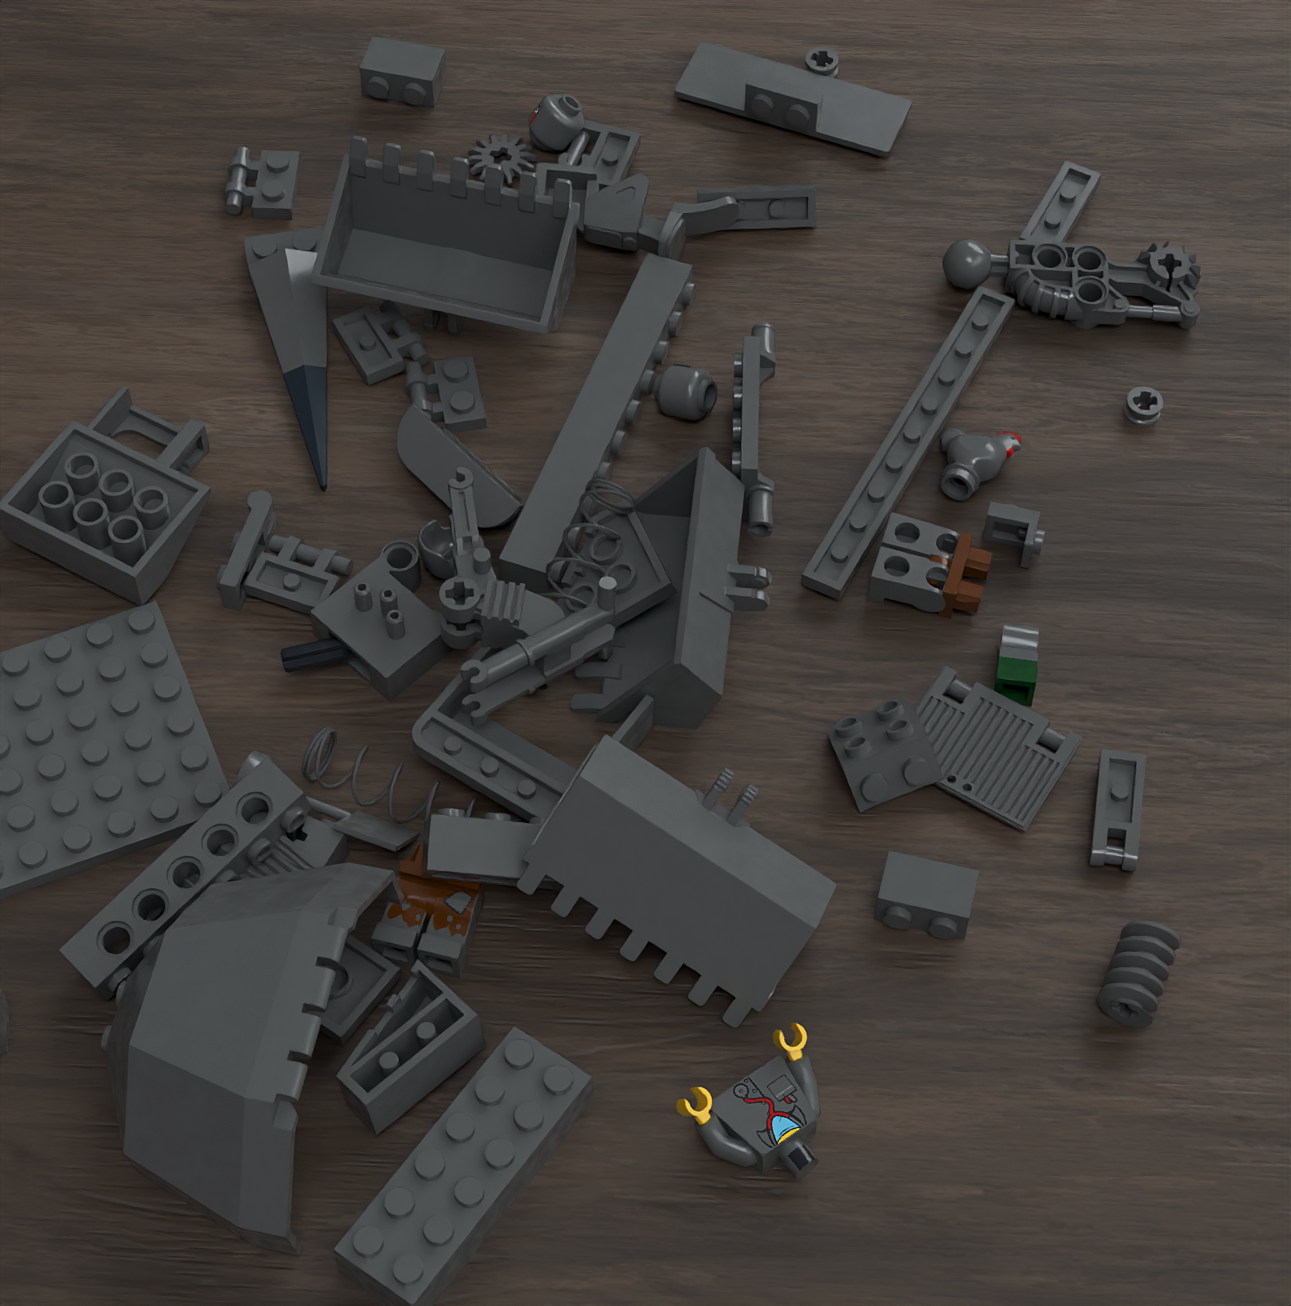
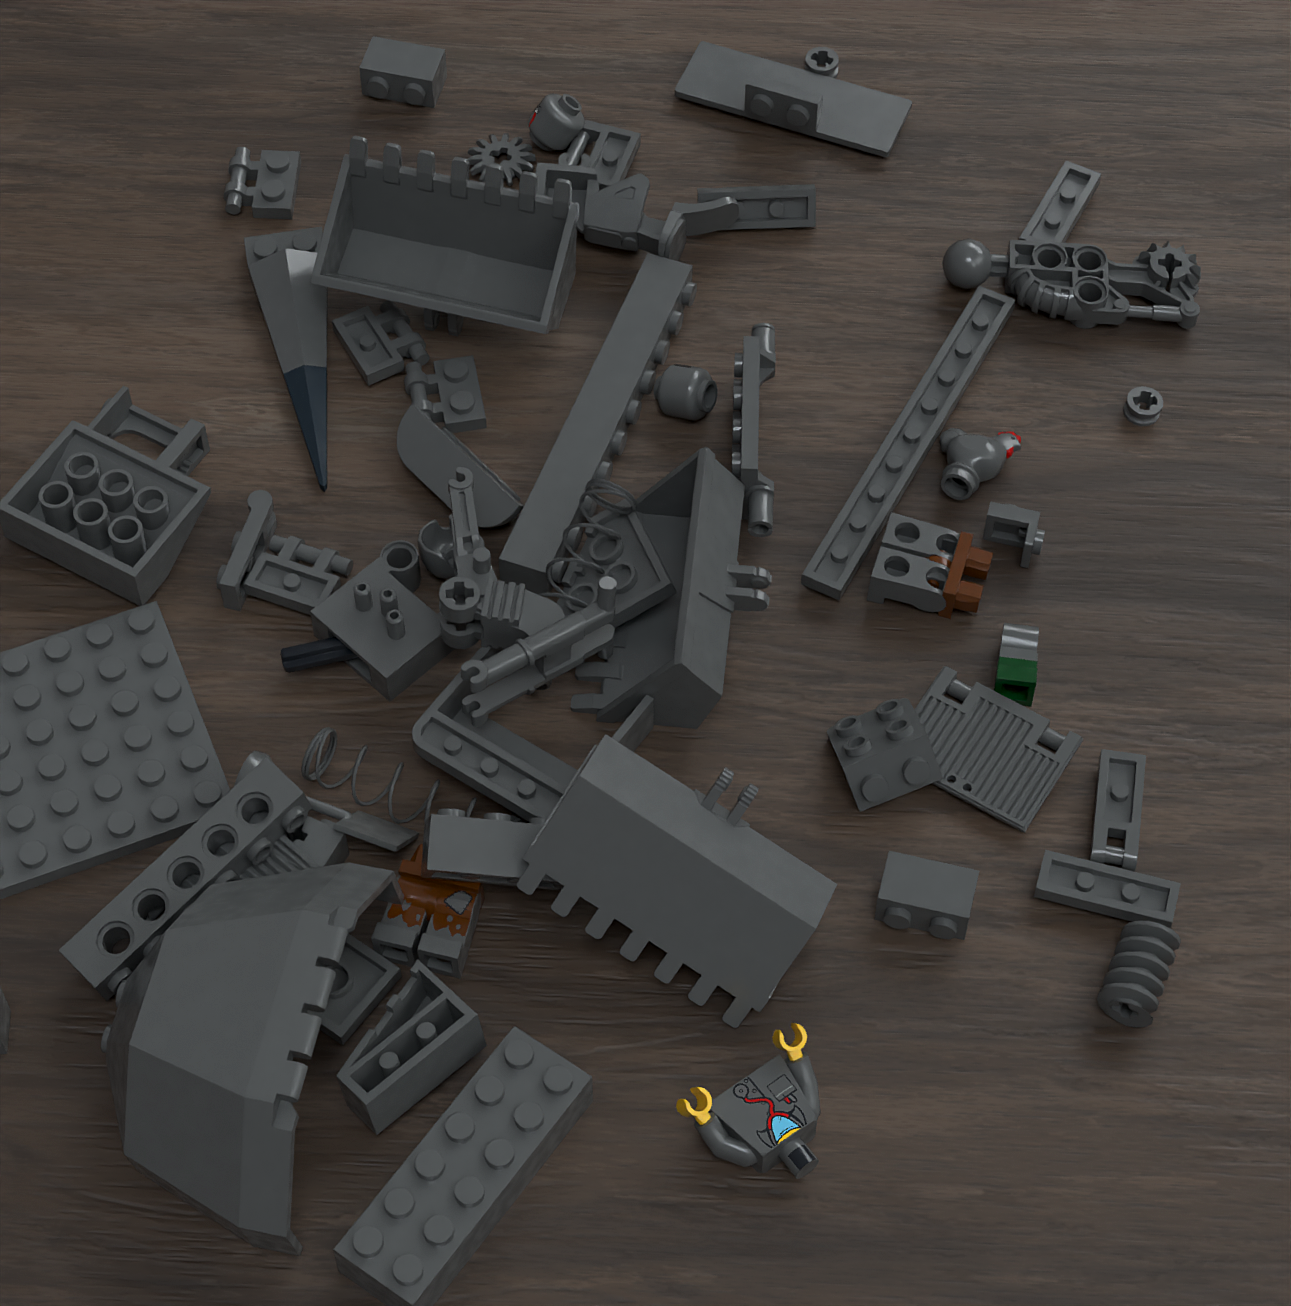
none -> dark grey plate [1034,850,1181,929]

